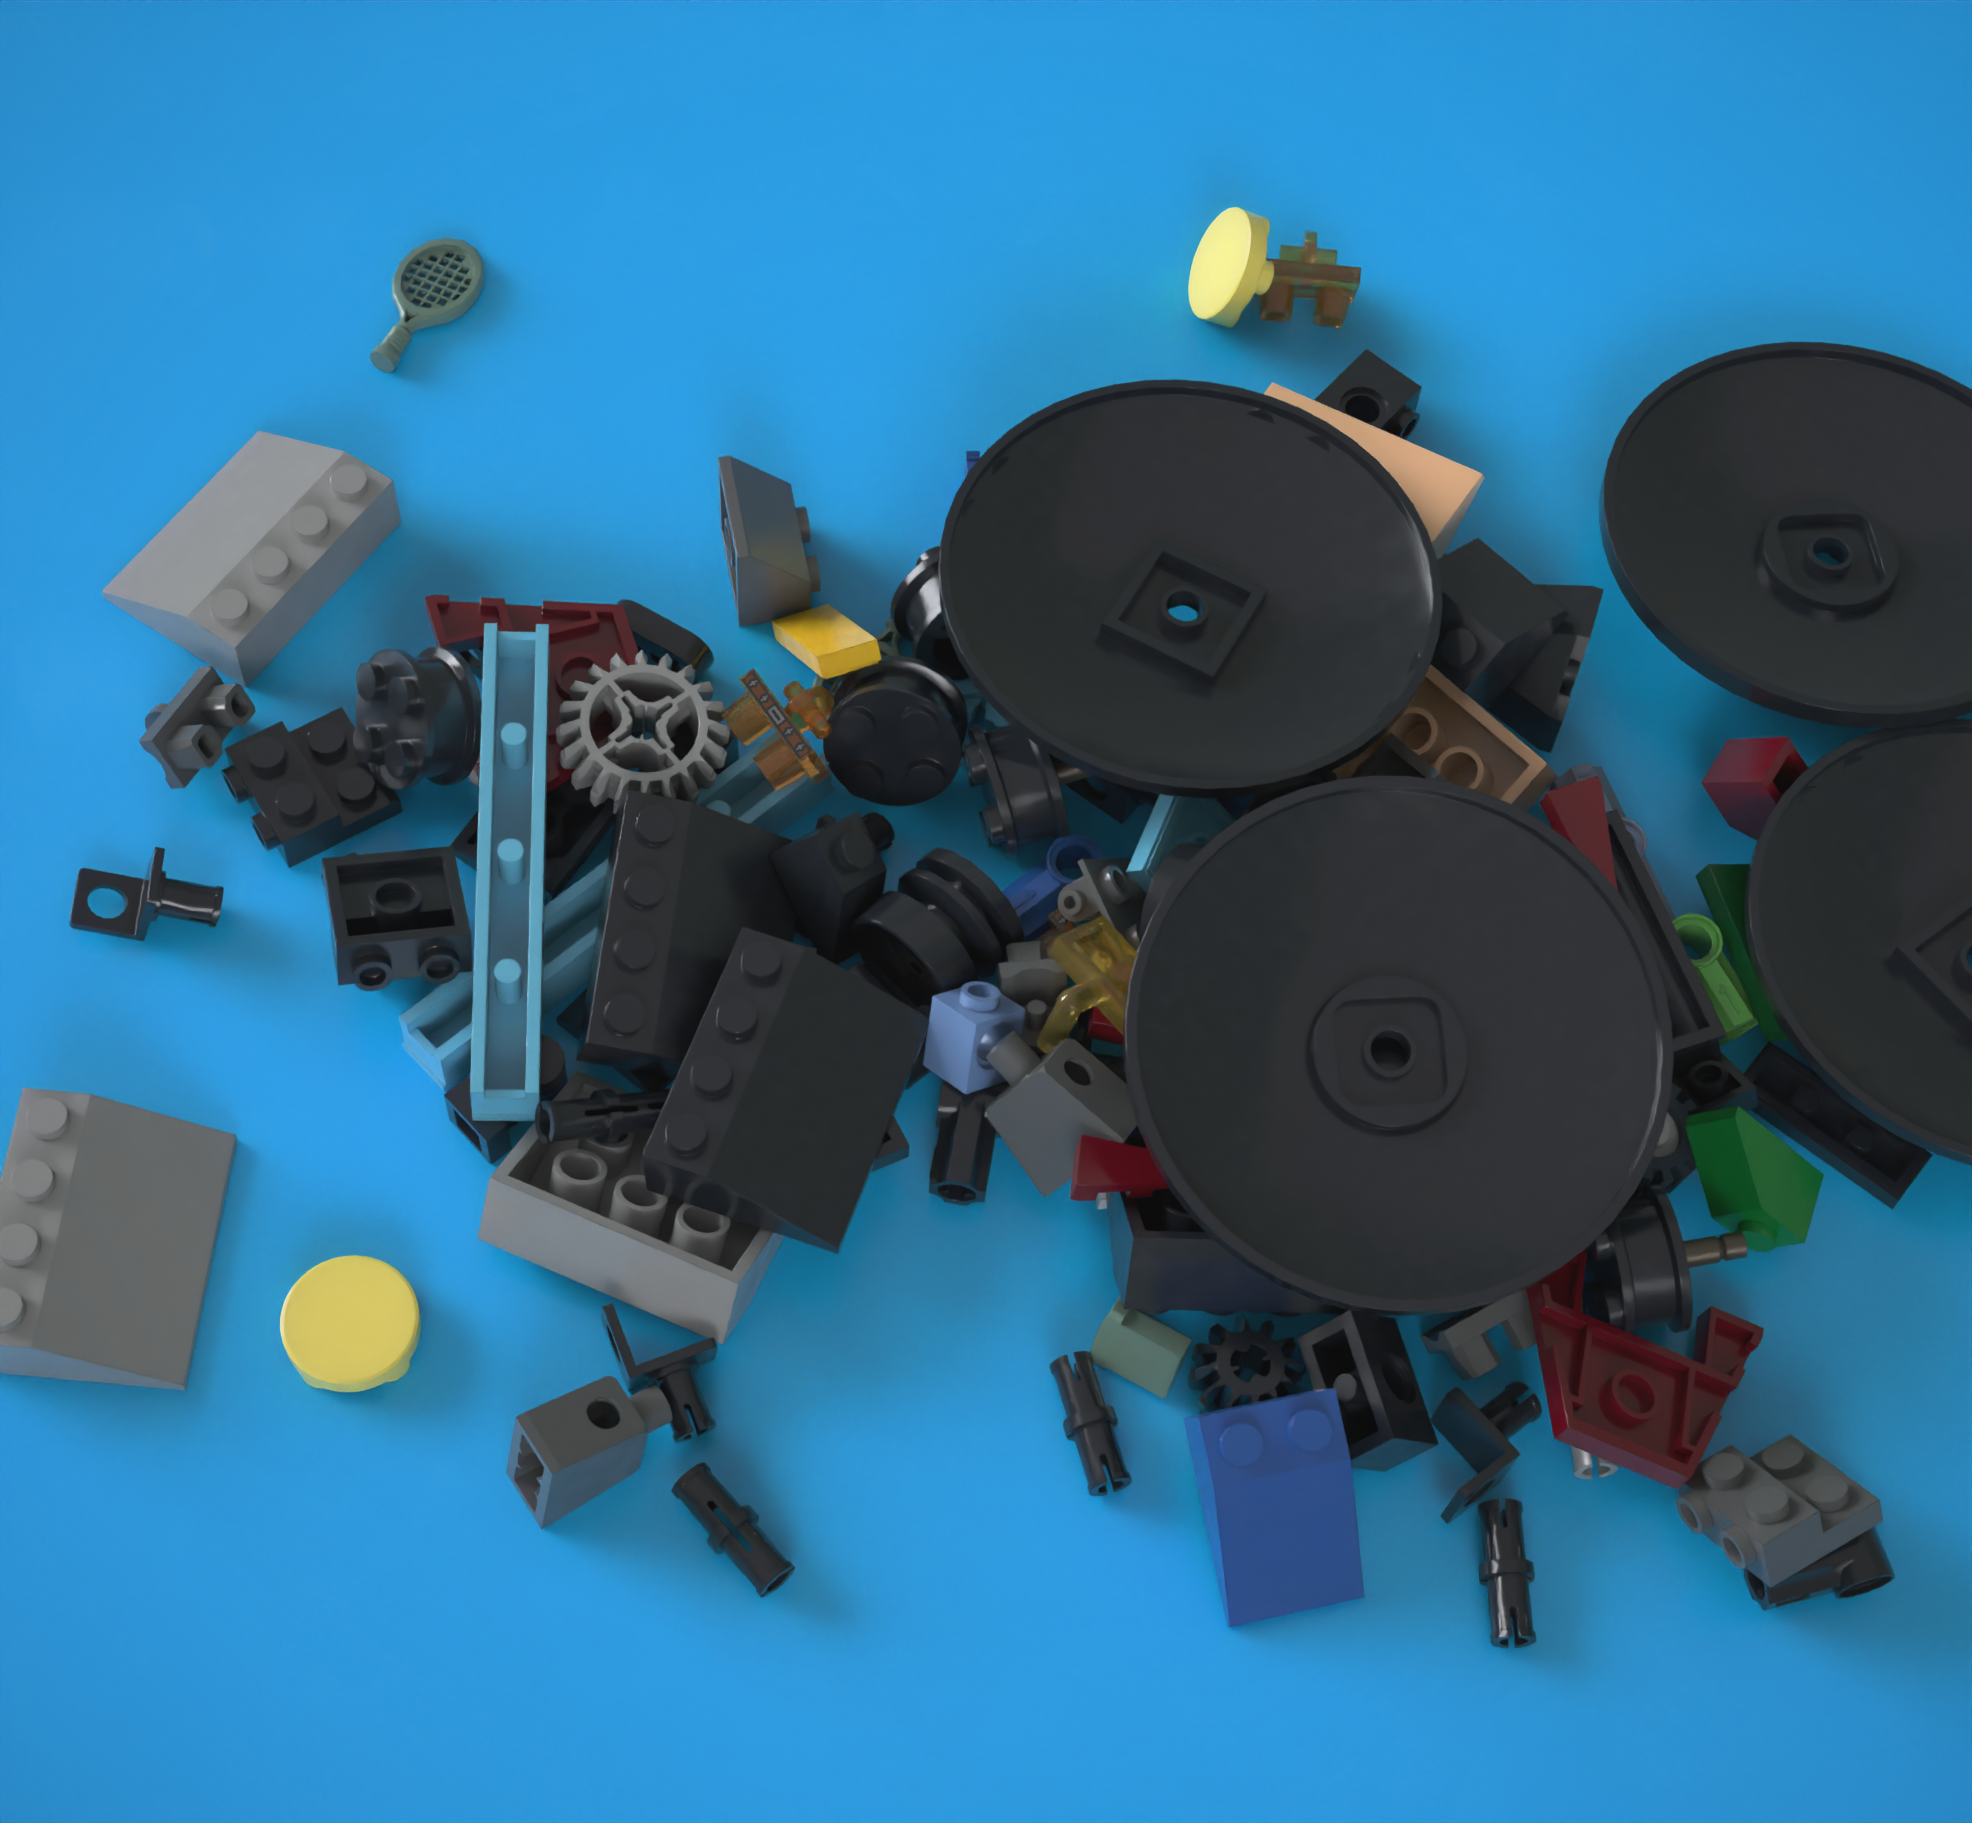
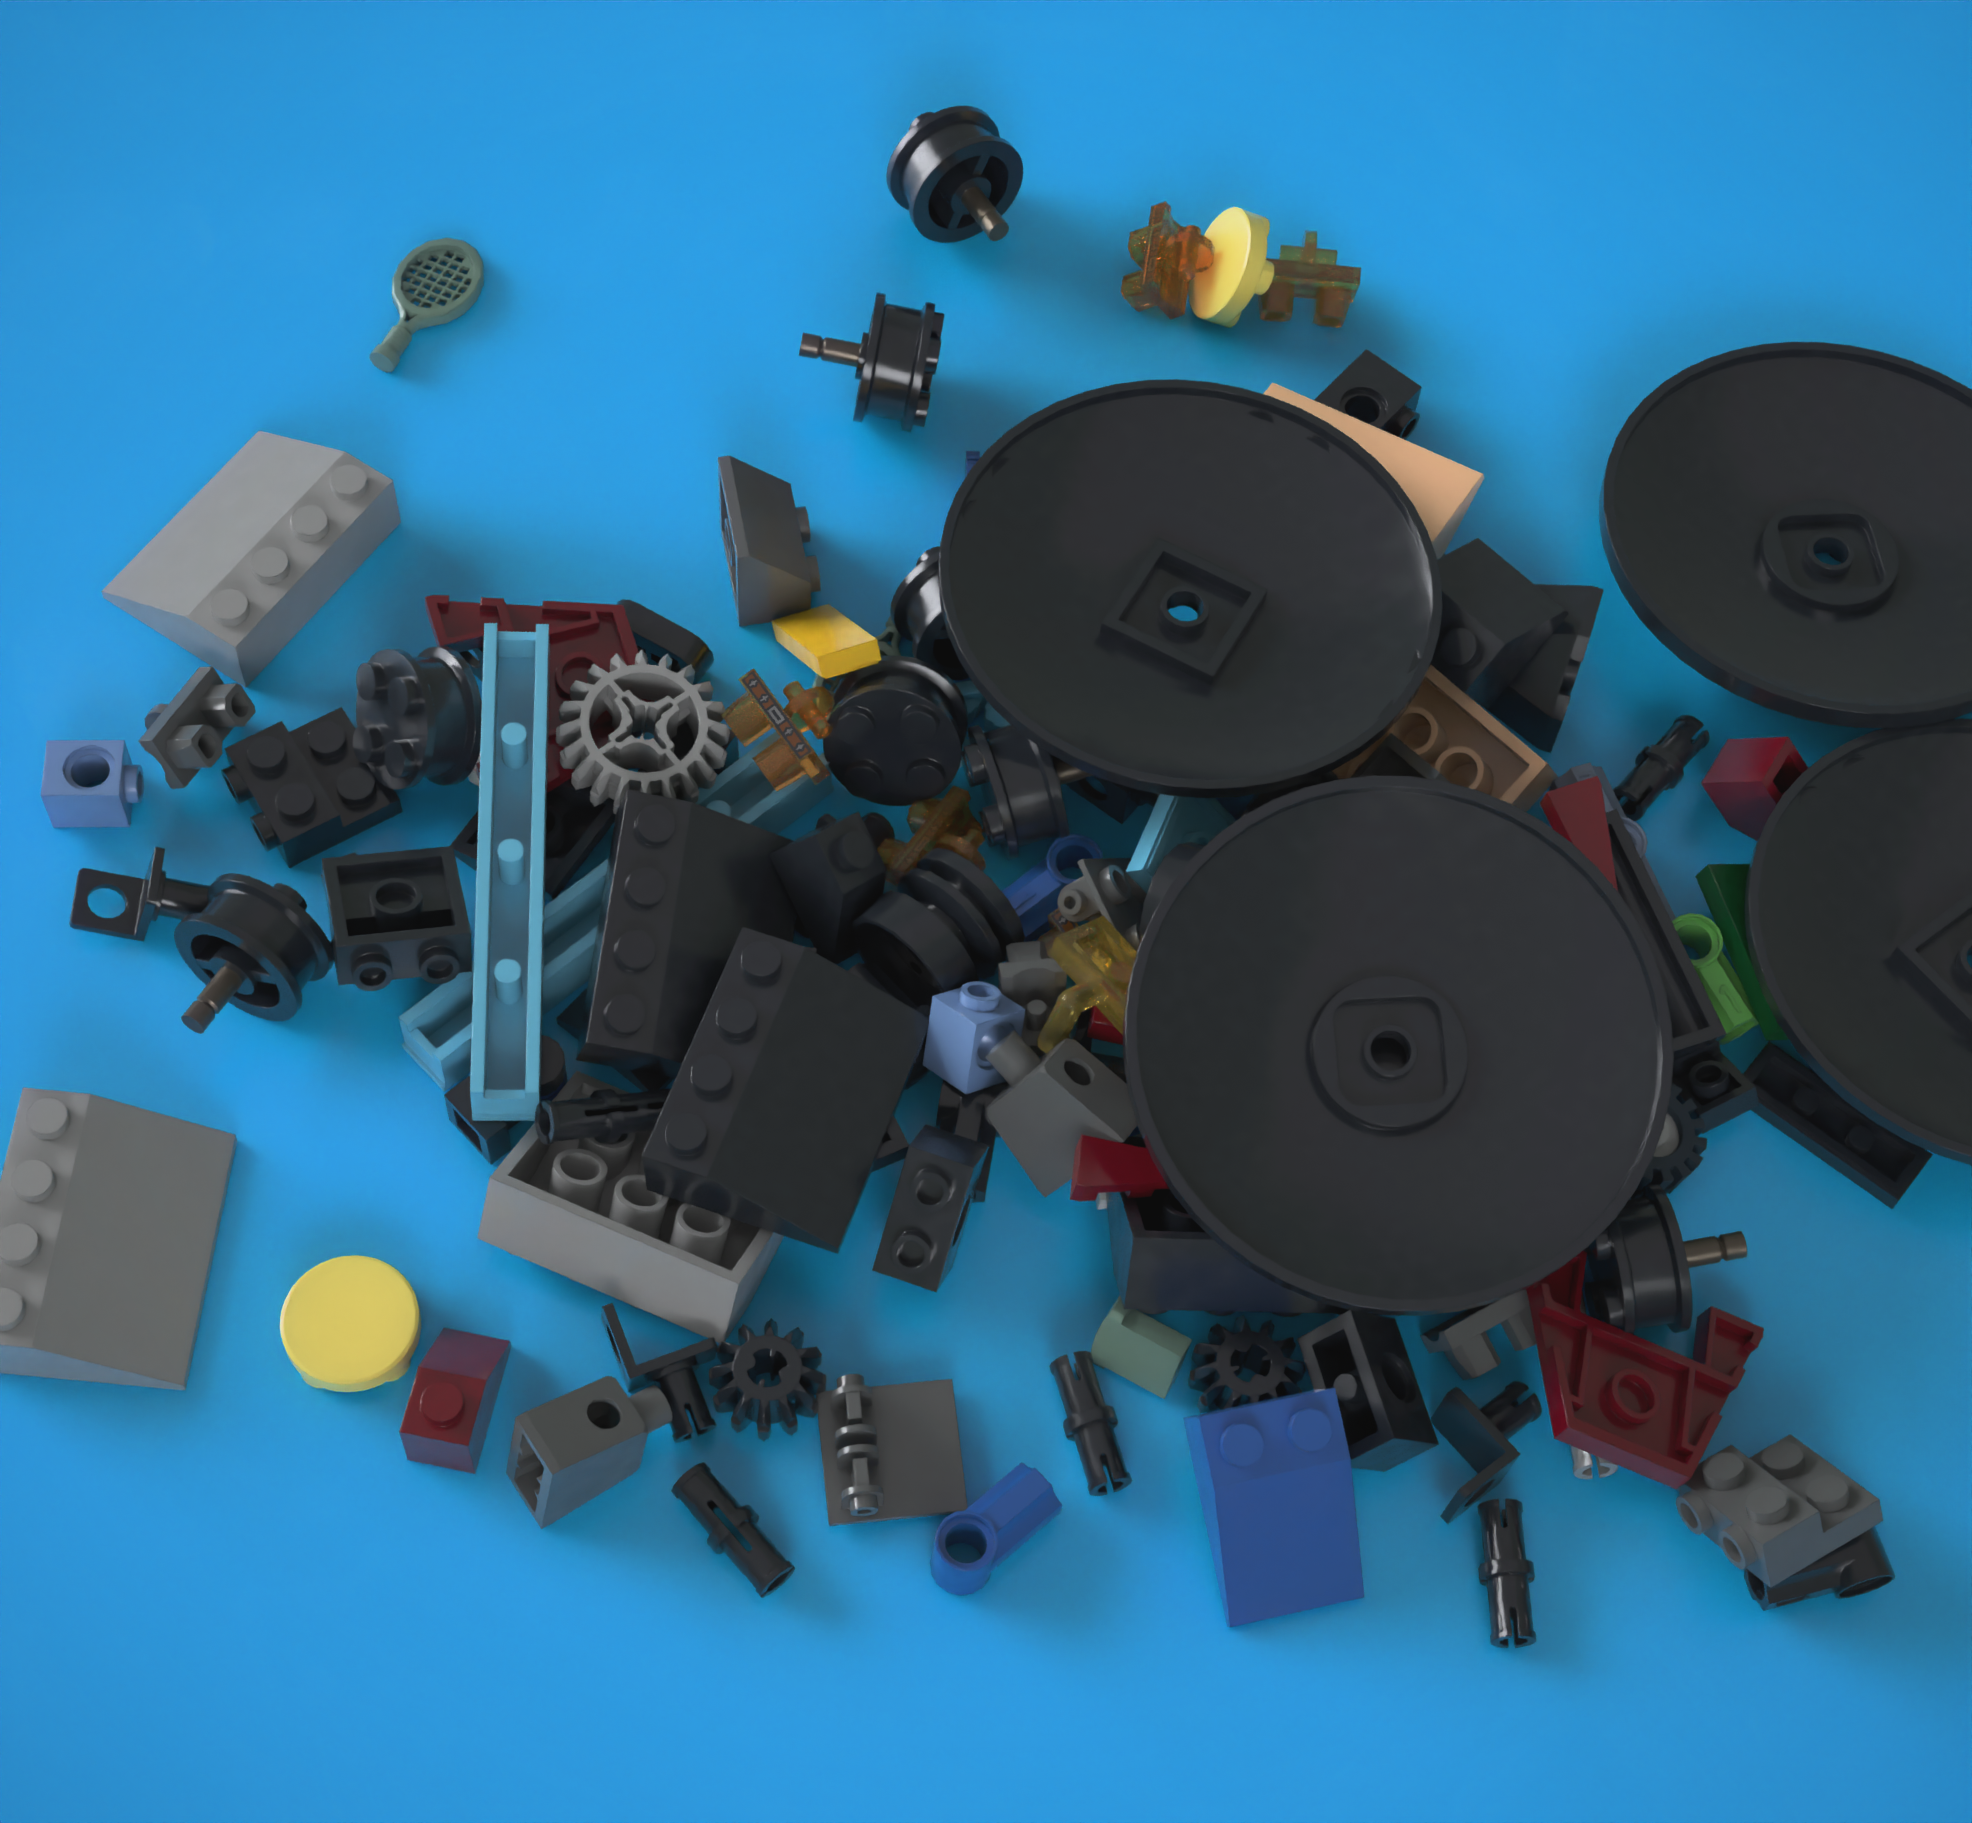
green slope [1685,1106,1824,1252] -> none
none -> medium blue brick [40,740,144,828]
none -> black wheel [174,873,334,1034]
none -> slope [399,1328,511,1474]
none -> black gear [709,1318,826,1441]
none -> black wheel [799,292,944,432]
none -> dark grey hinge [816,1374,968,1526]
none -> black brick [872,1124,989,1292]
none -> clear orange hips [877,785,986,887]
none -> black wheel [886,106,1023,243]
none -> blue piece [930,1462,1062,1595]
none -> clear orange hips [1121,201,1215,319]
none -> black pin [1613,715,1710,821]

